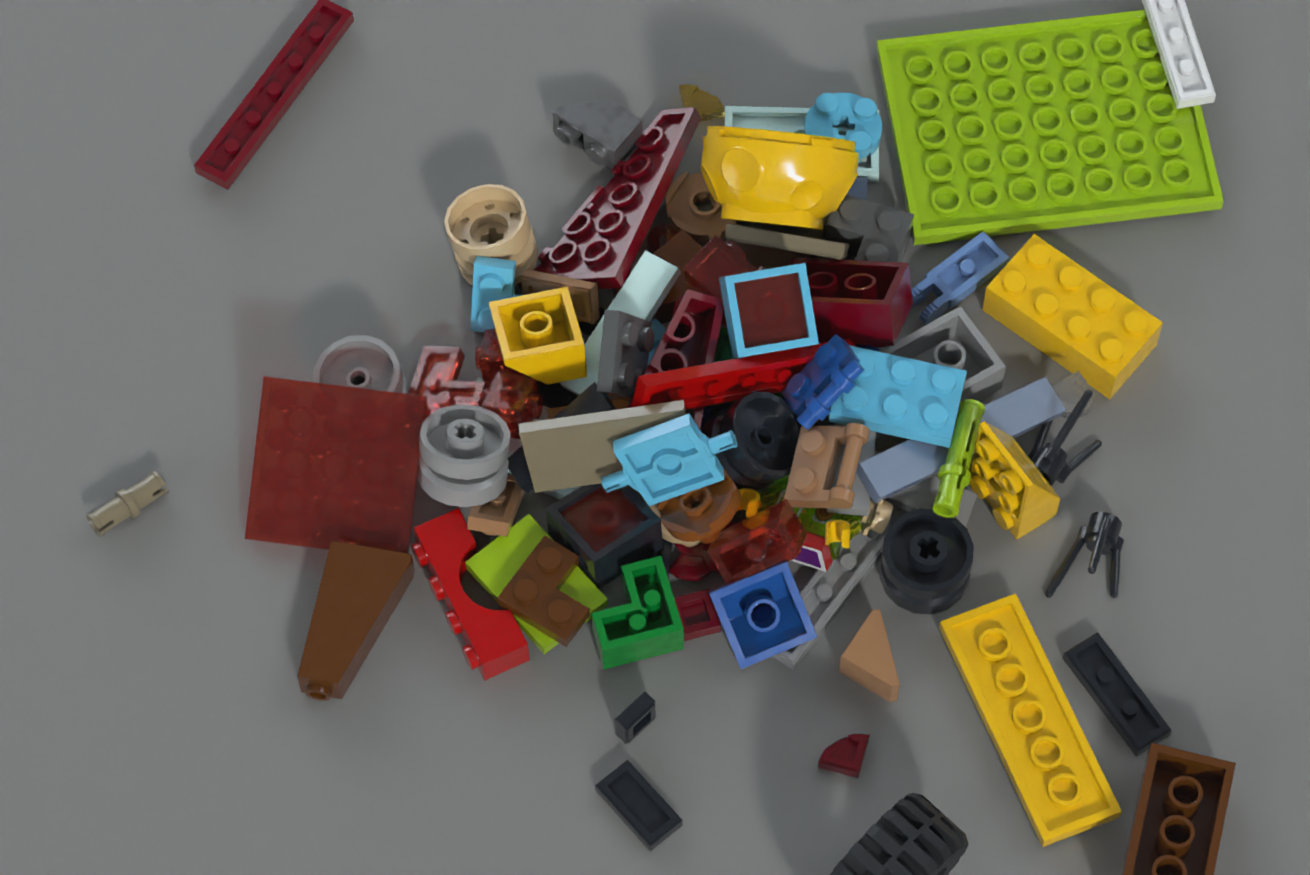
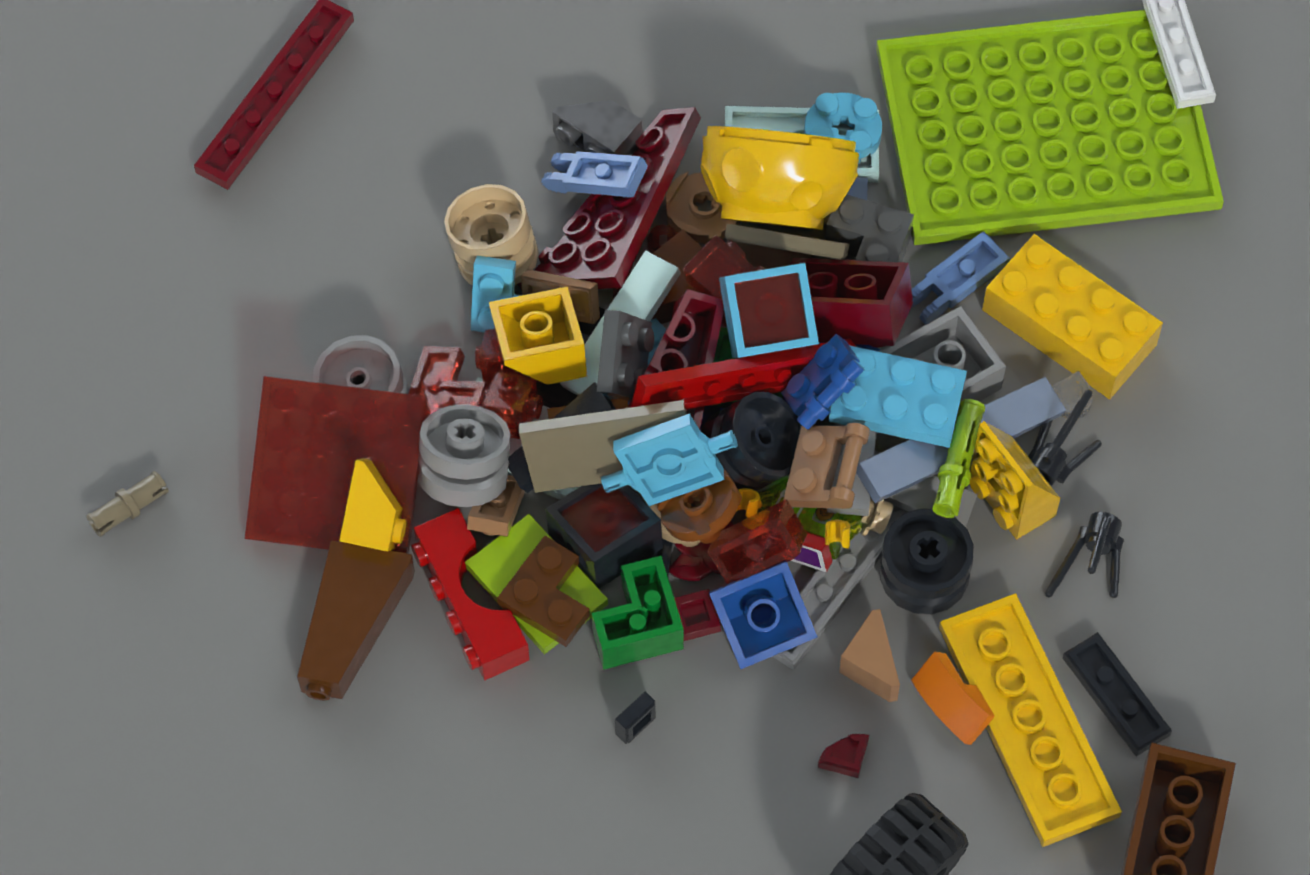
black tile [595,760,683,851] -> none
clear yellow tile [679,84,725,122] -> none
none -> yellow slope [339,458,406,552]
none -> medium blue hinge [541,151,648,197]
none -> orange slope [911,652,995,745]

